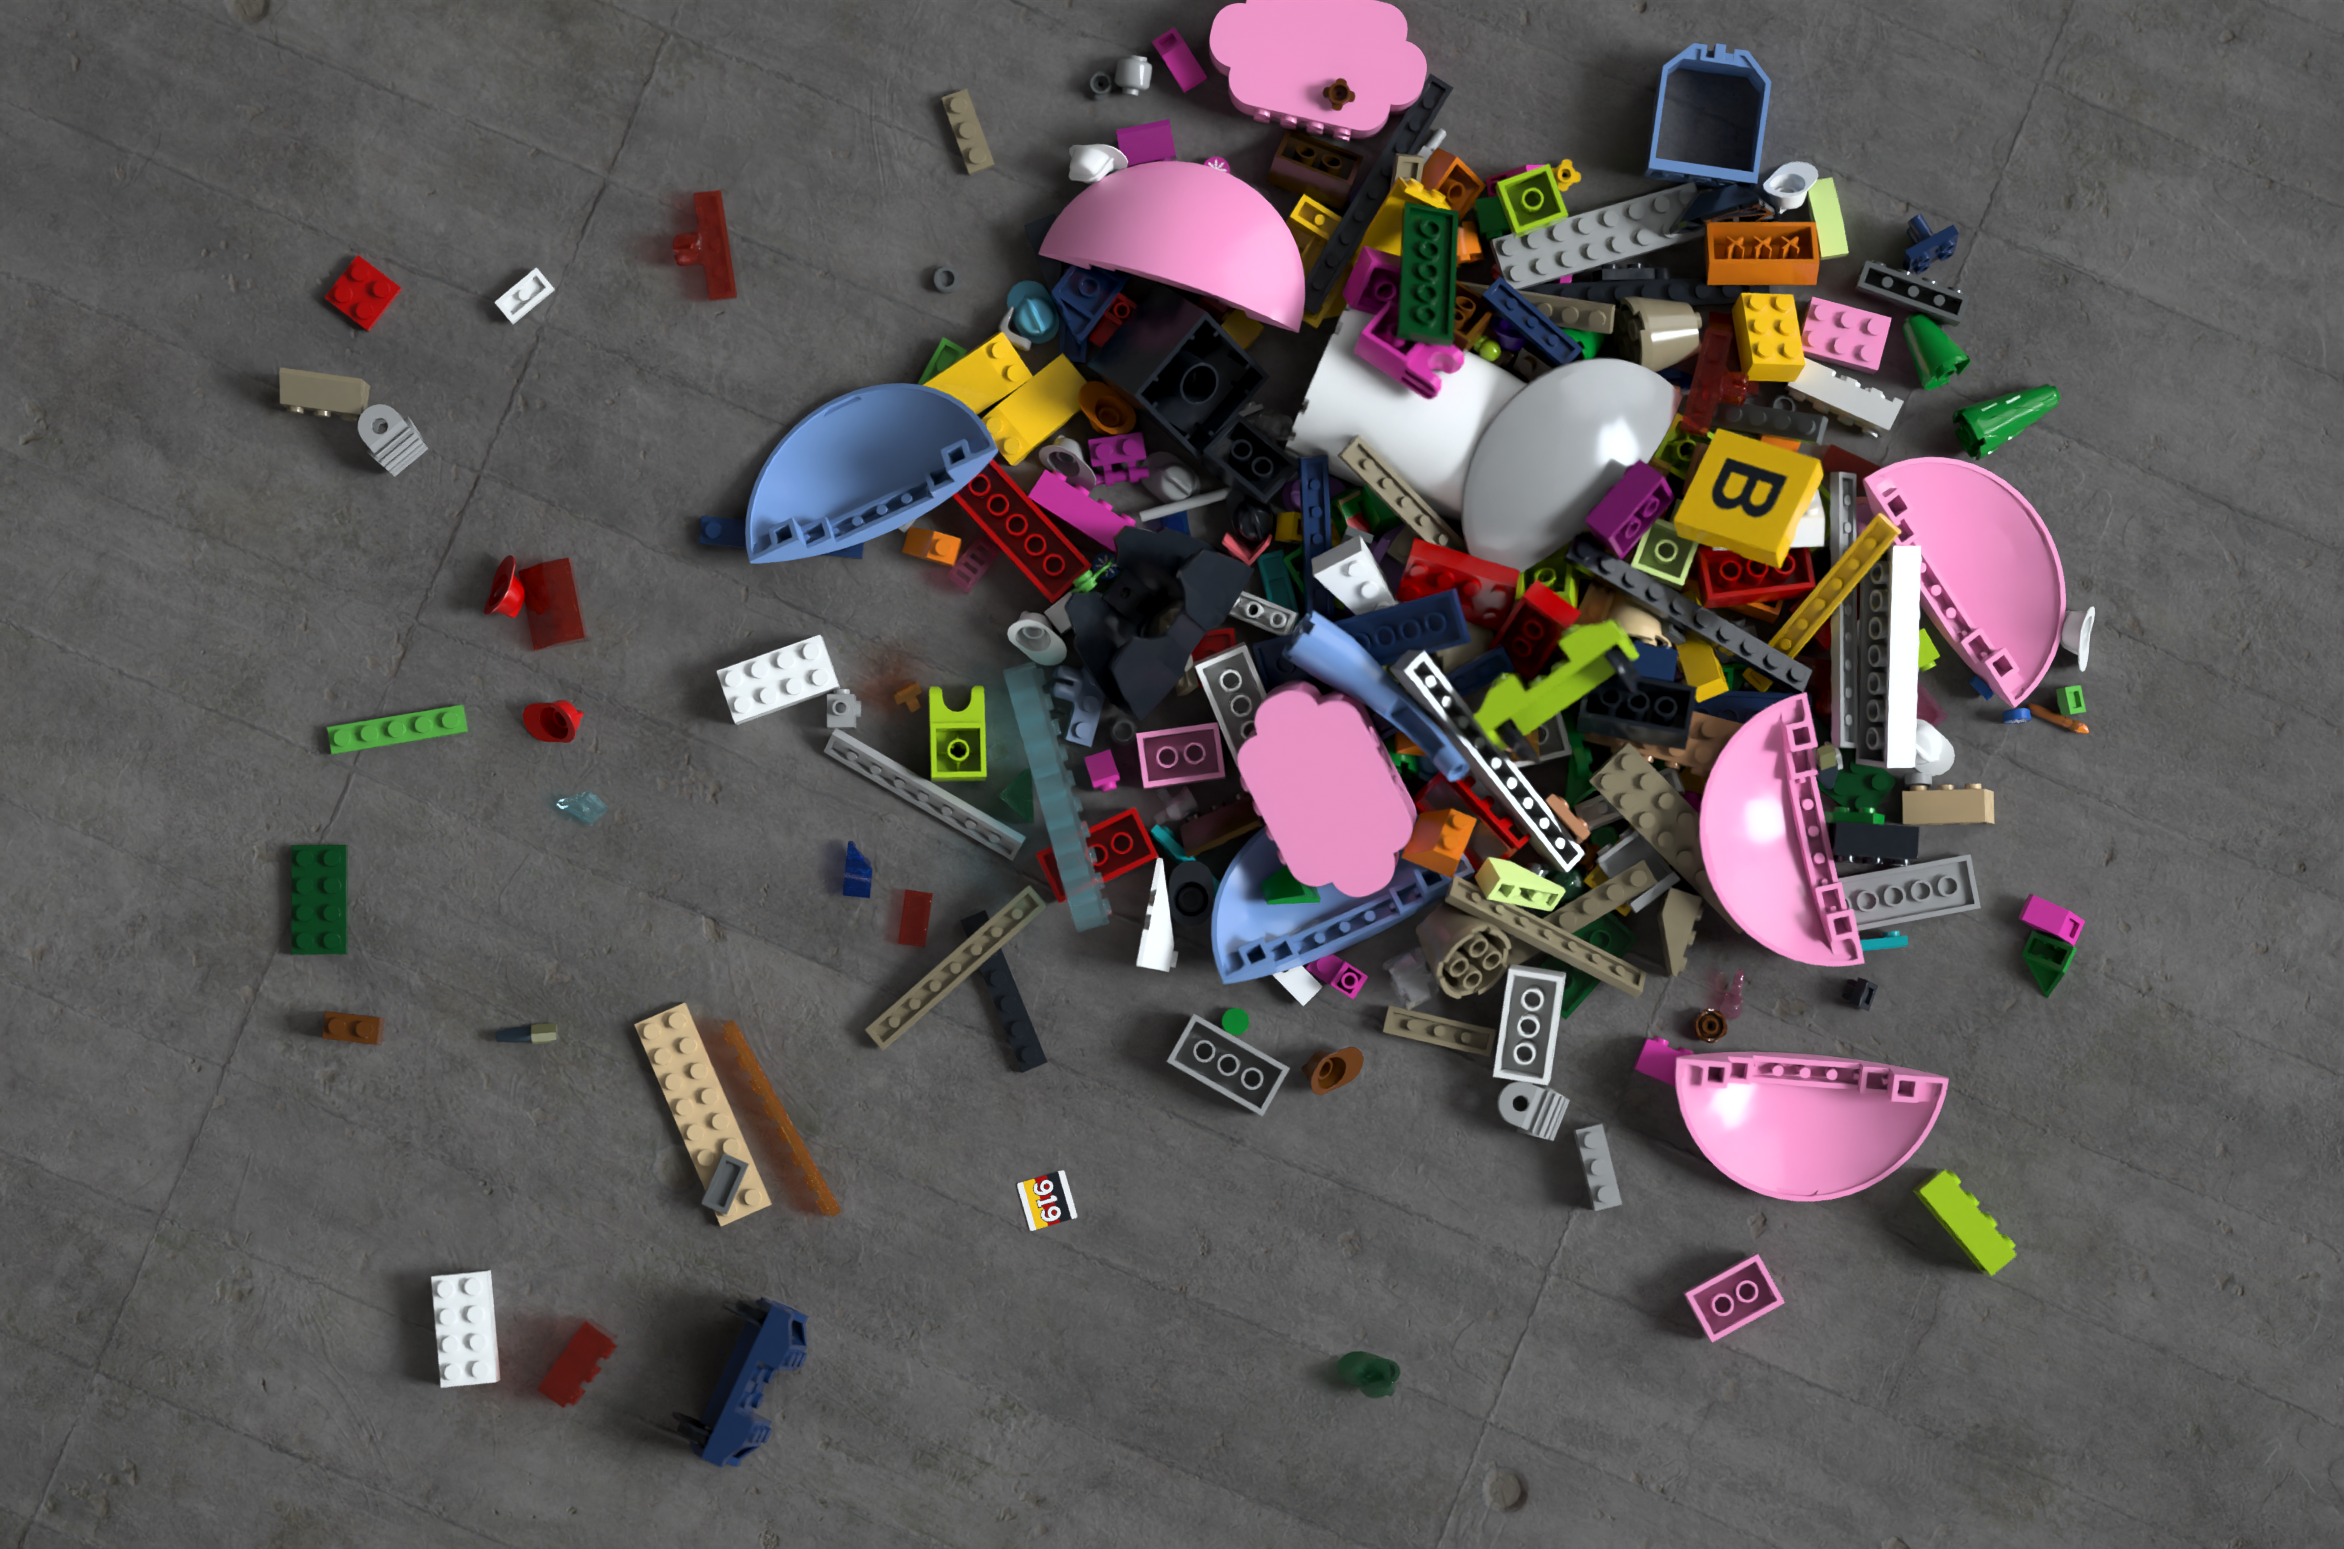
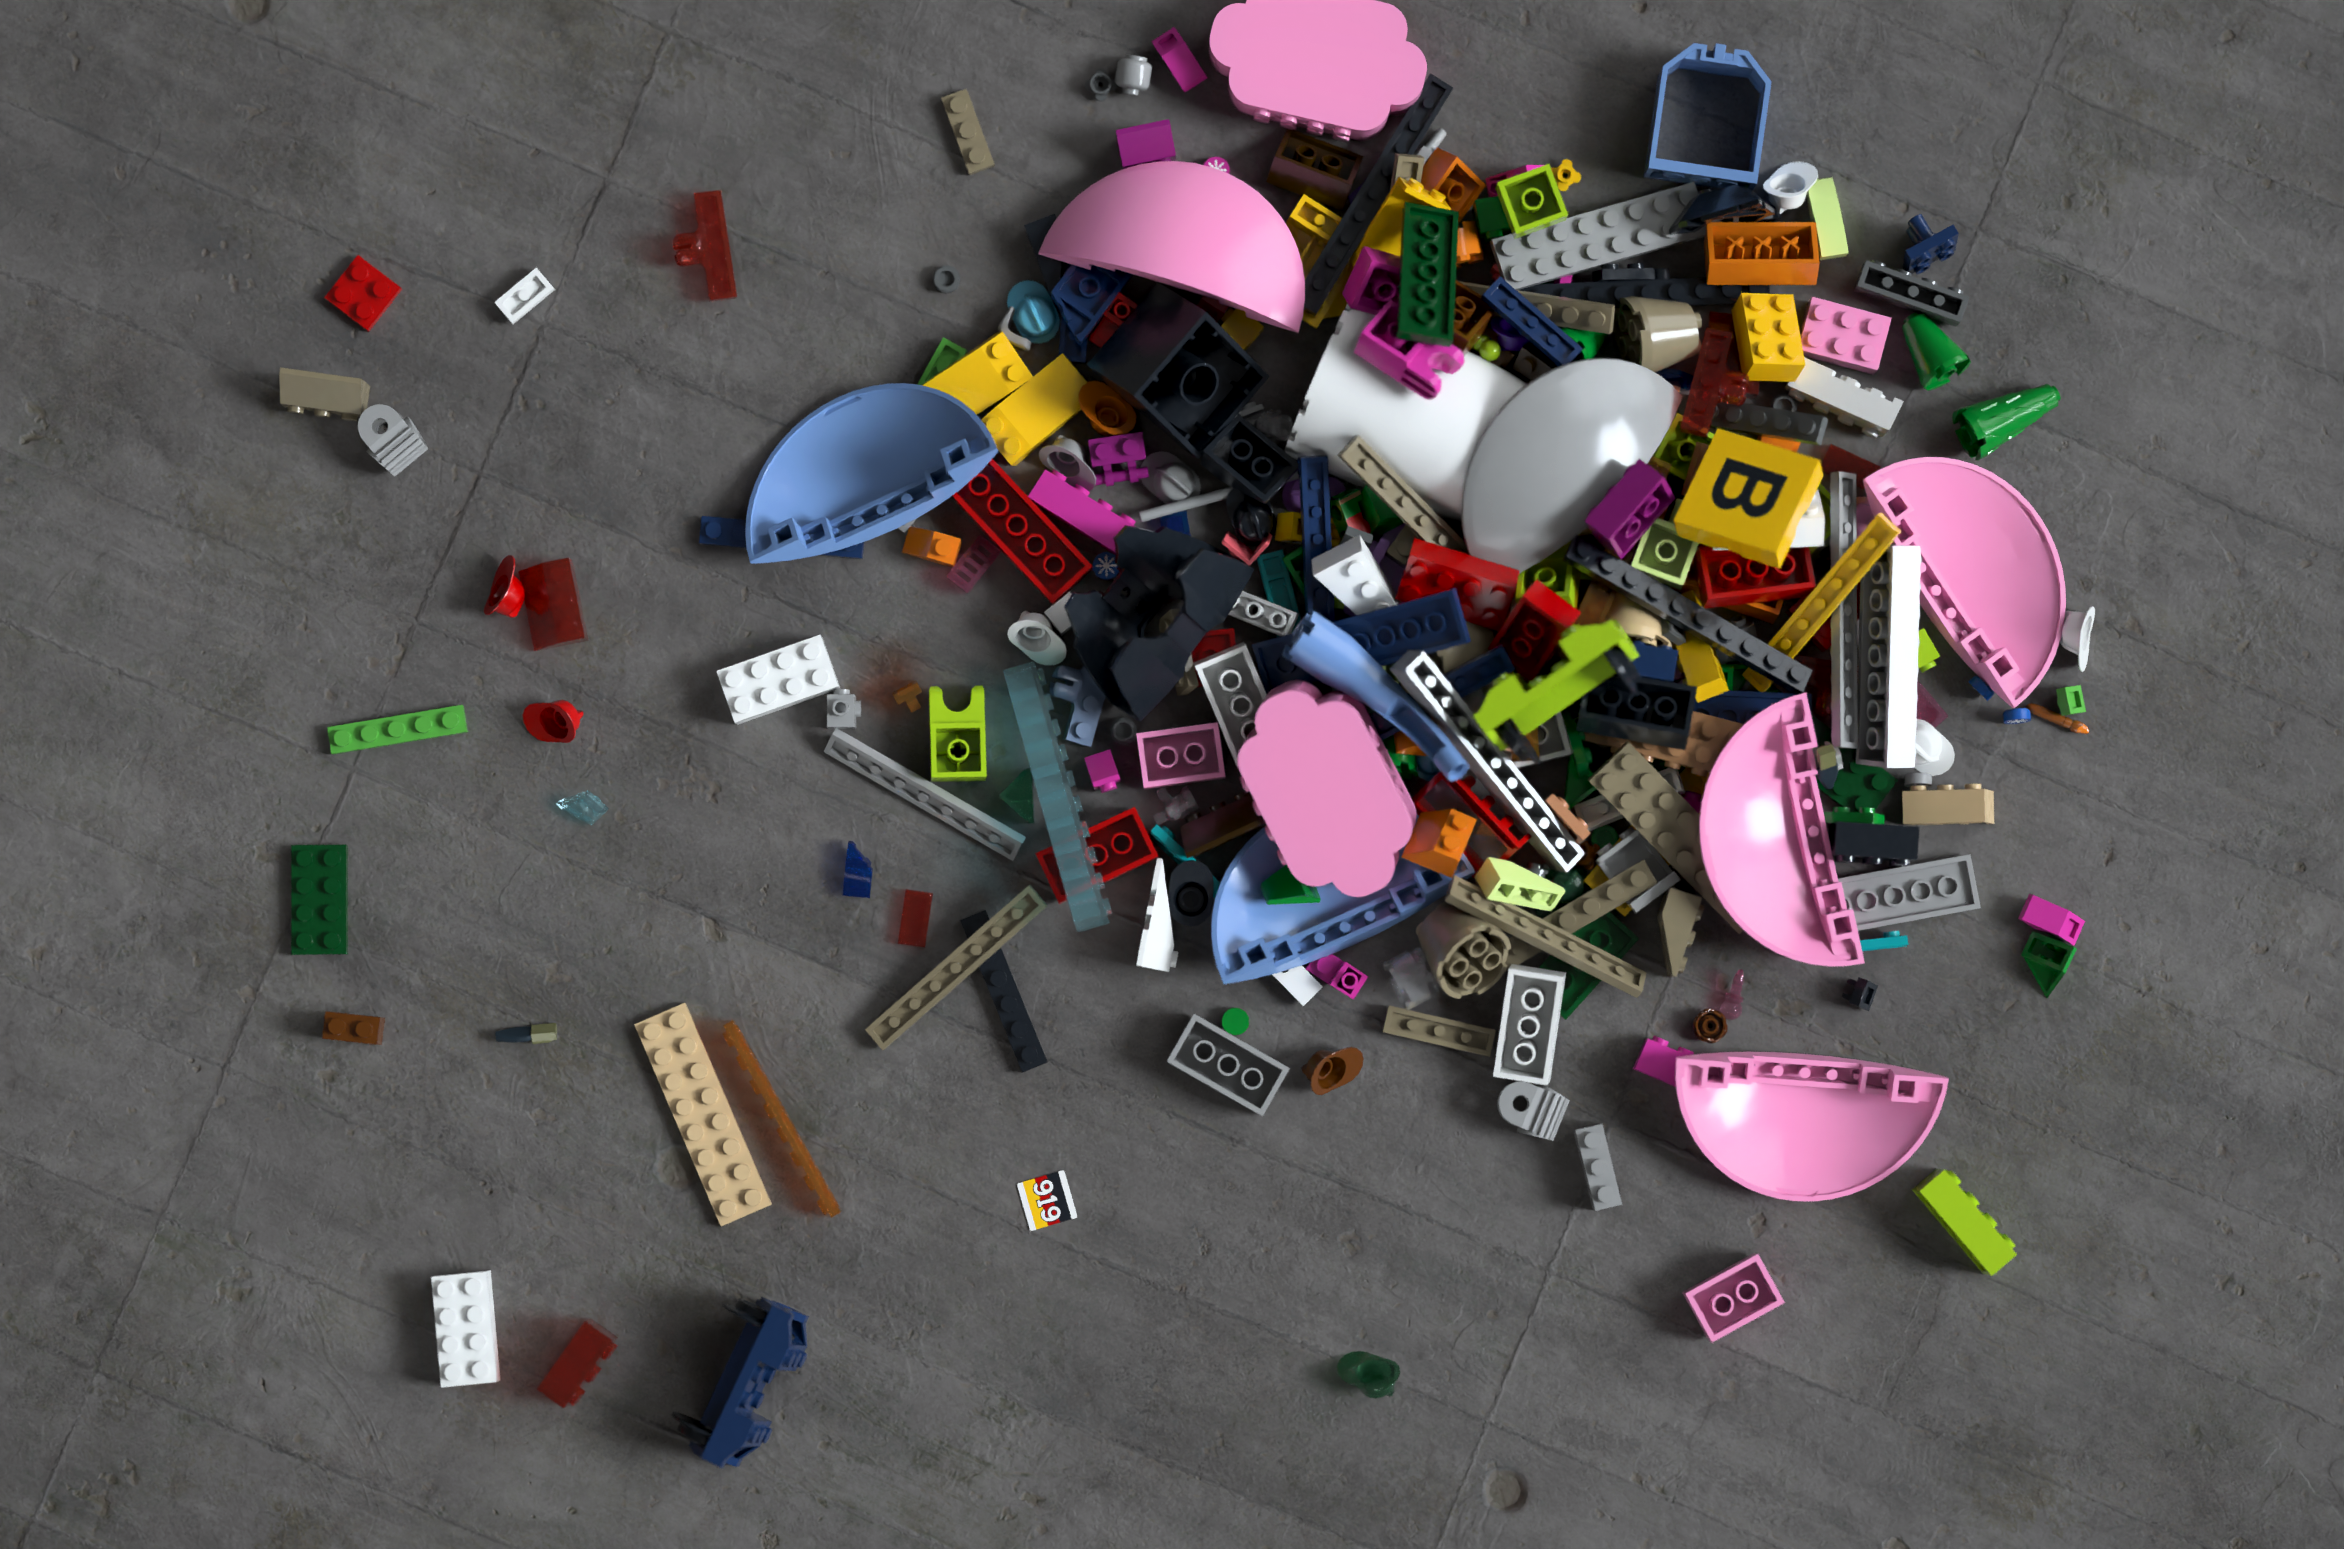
dark grey tile [701,1153,749,1215] -> none
white piece [1069,144,1128,184] -> none
bright green plate [1070,558,1114,593] -> none
reddish brown plate [1323,78,1356,111] -> none

